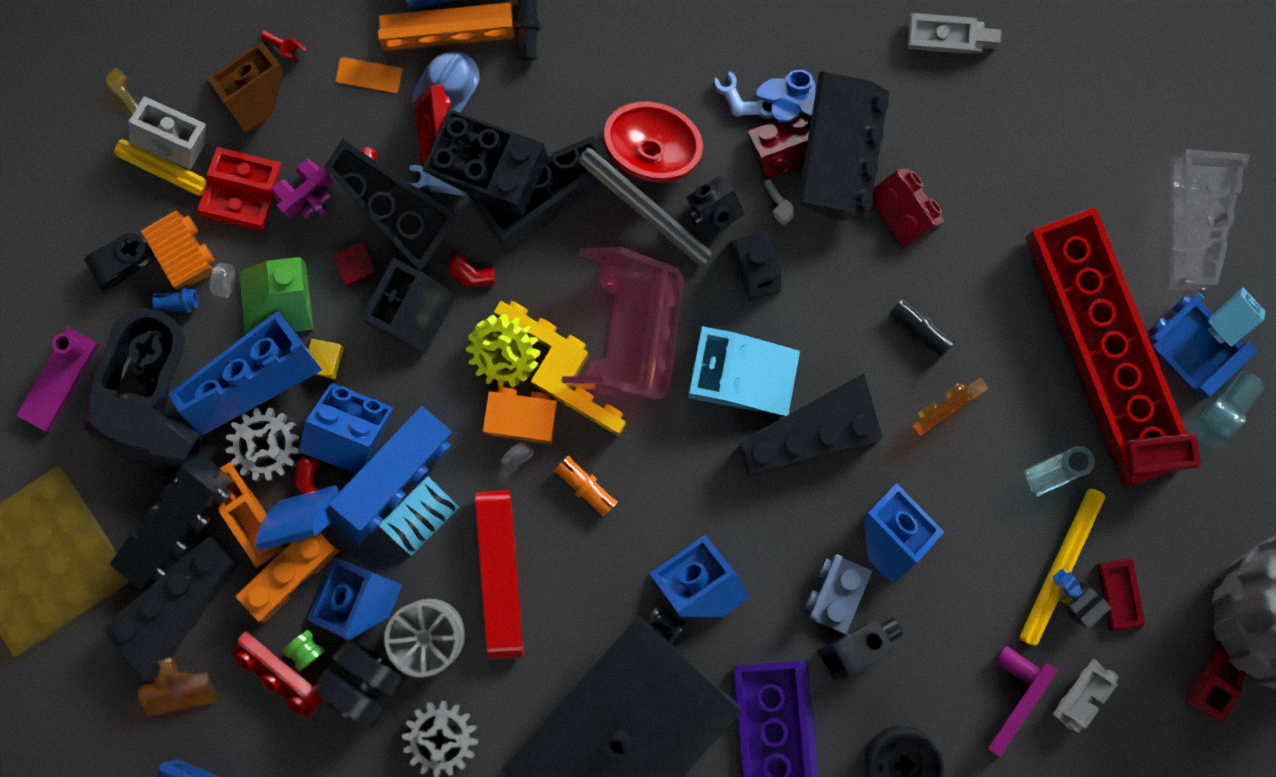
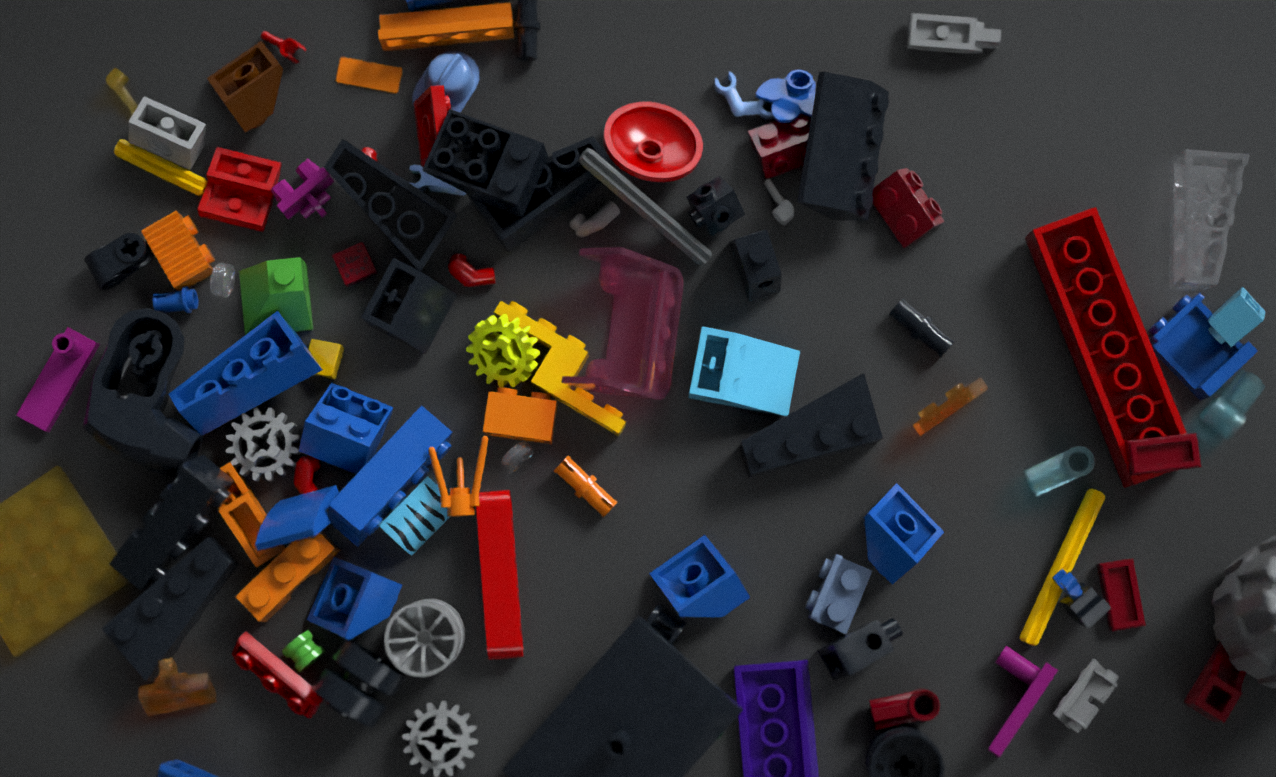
none -> orange plant [428,436,489,517]
none -> light grey arm [570,201,620,237]
none -> dark red piece [869,688,940,730]

